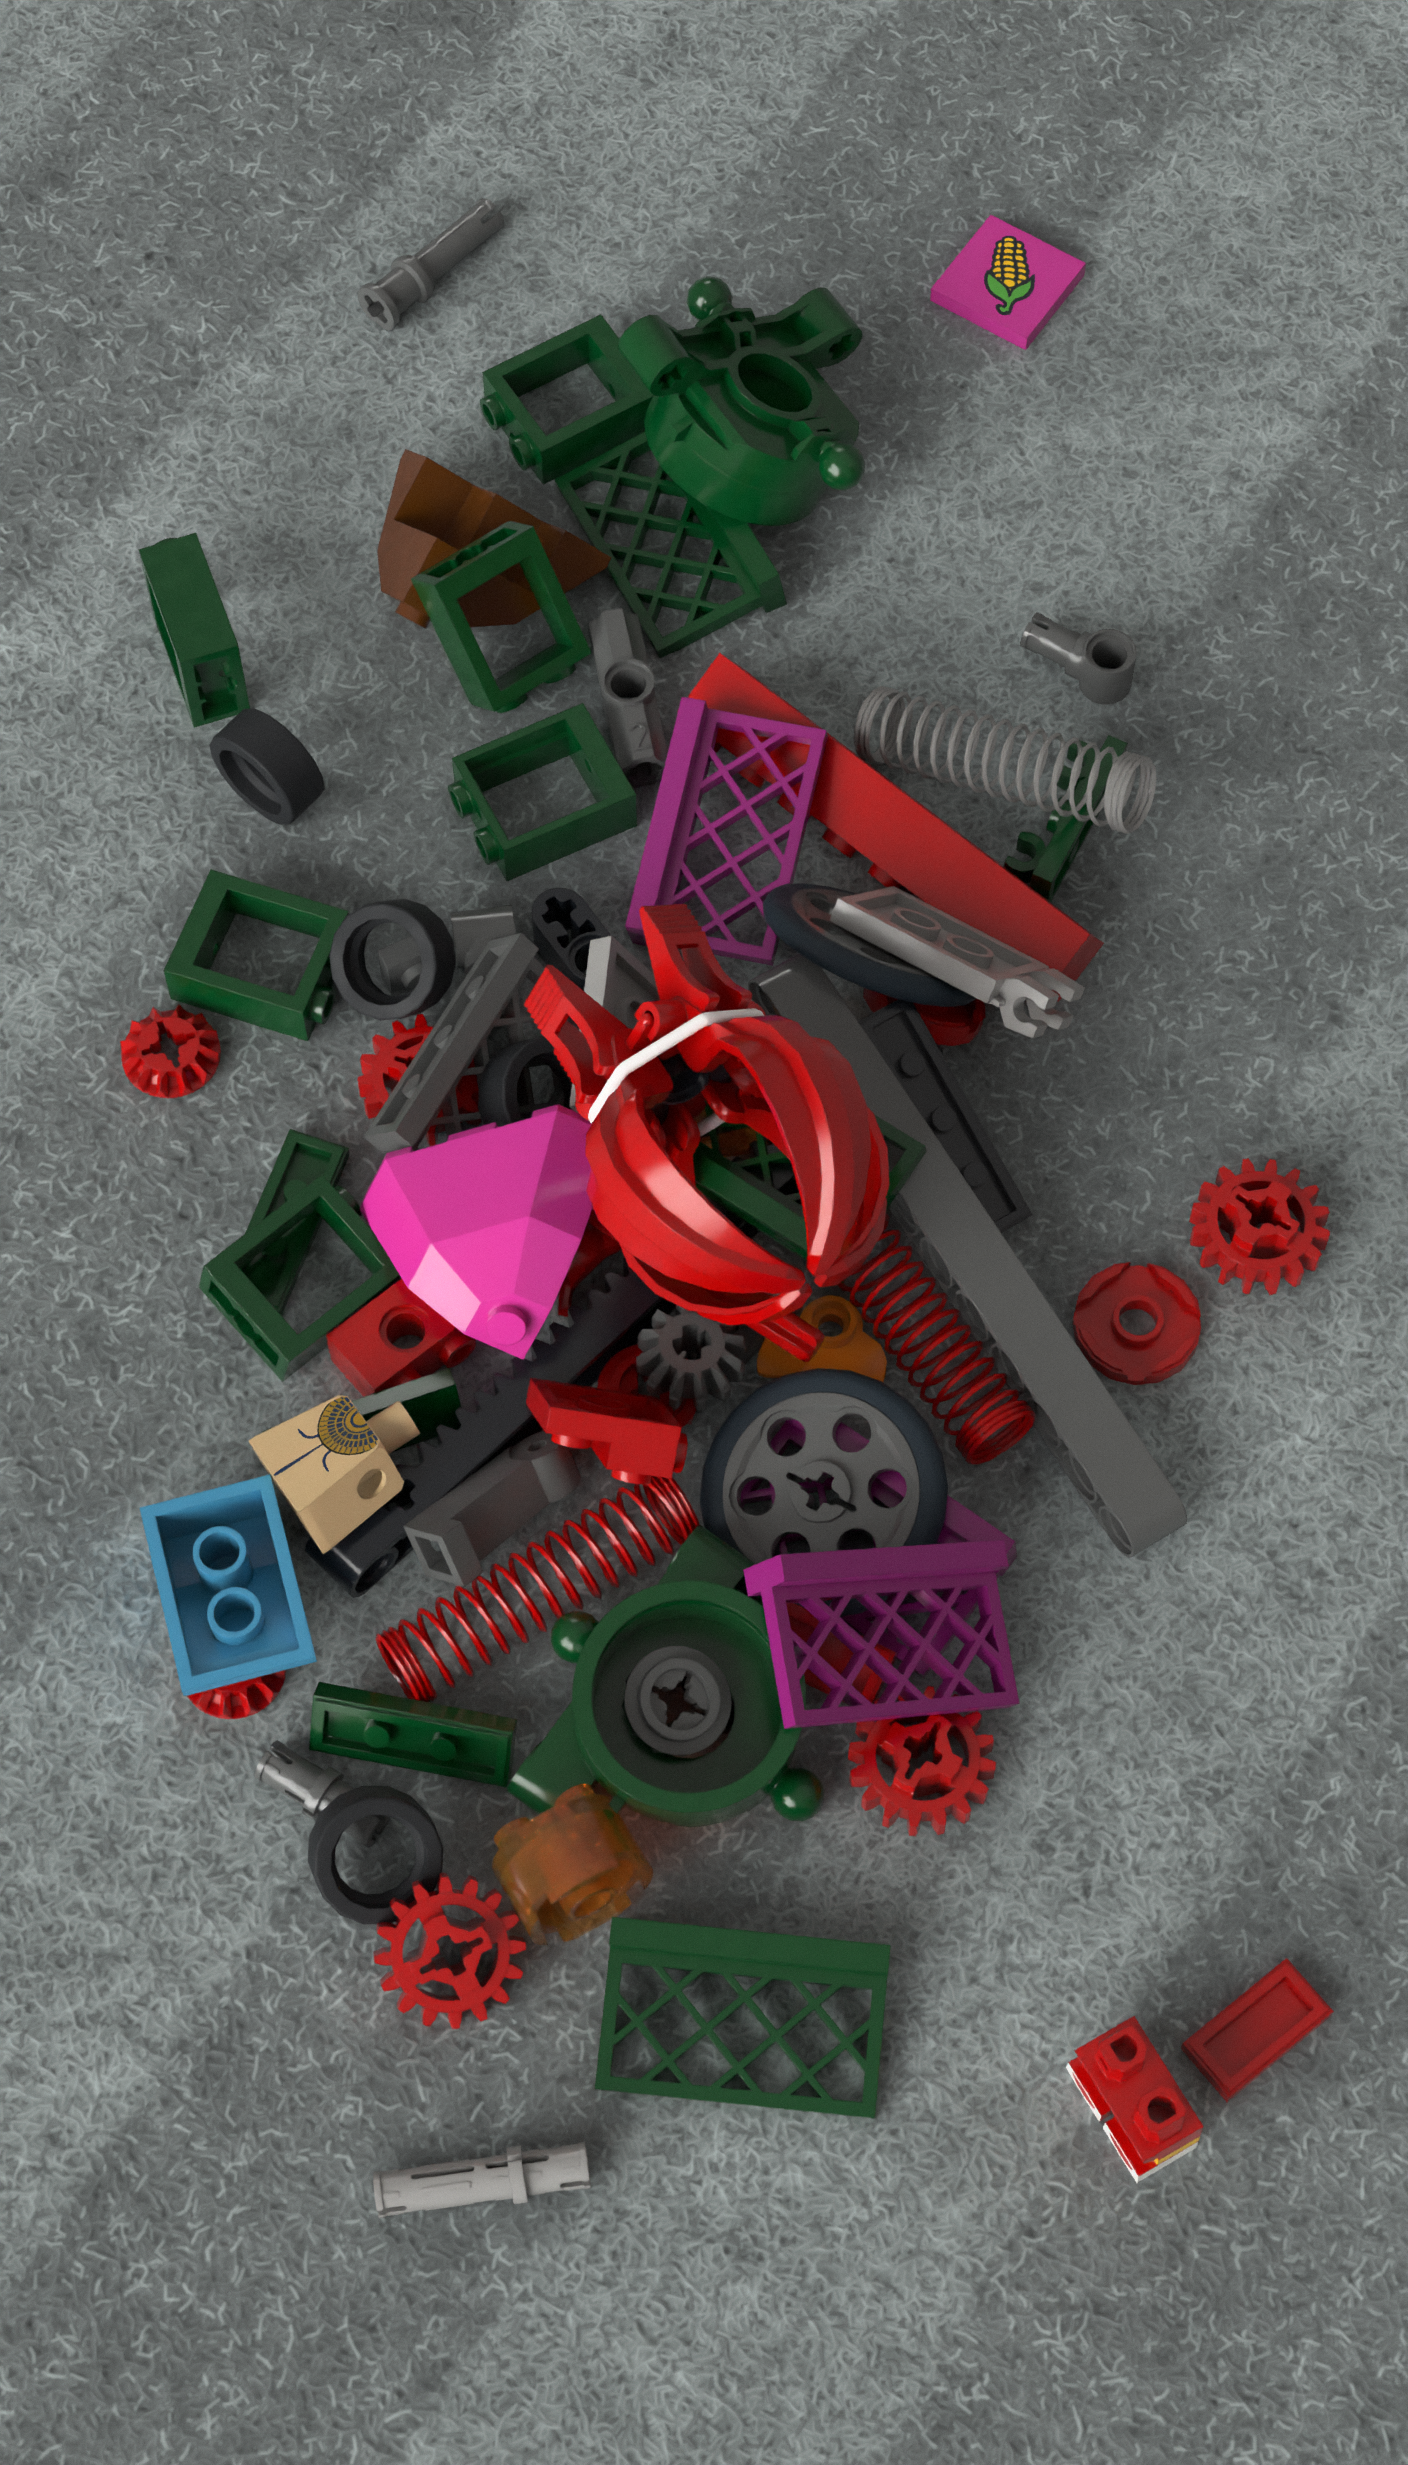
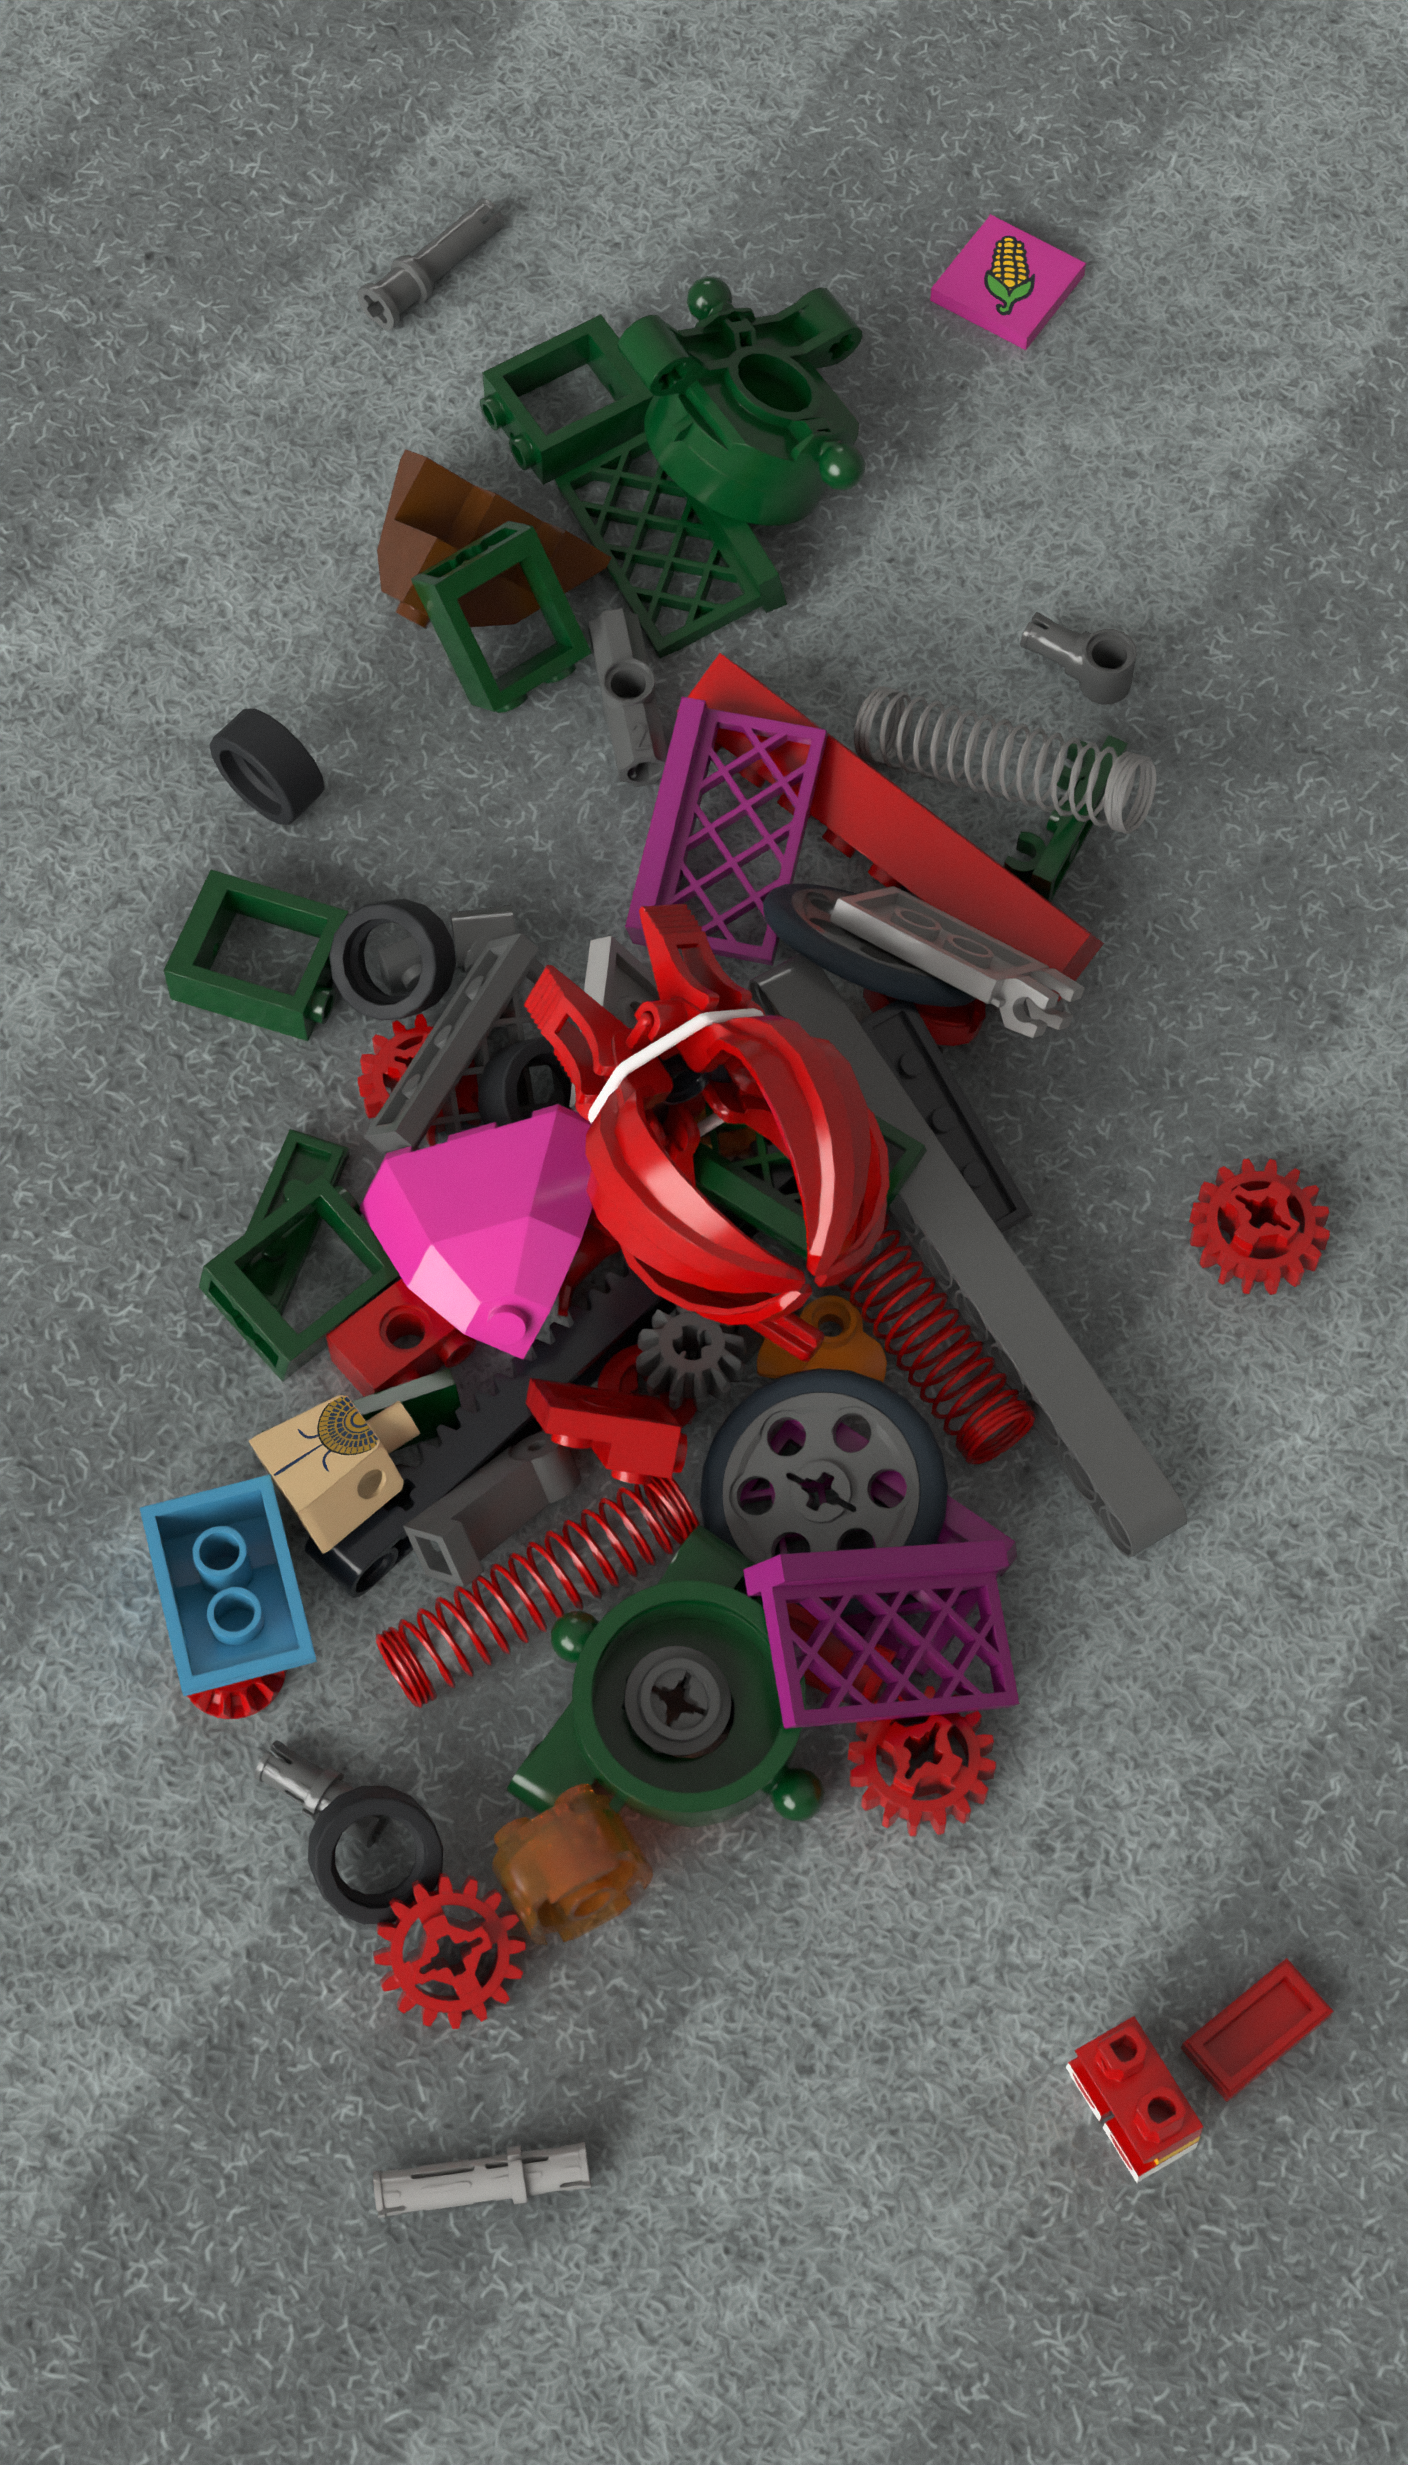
red gear [120,1004,221,1098] -> none
dark green window [138,533,250,728] -> none
dark green tile [309,1682,518,1788] -> none
dark green window [448,703,637,881] -> none
black beam [531,888,611,991] -> none
dark green fence [595,1917,891,2119] -> none
red tile [1072,1262,1201,1385] -> none

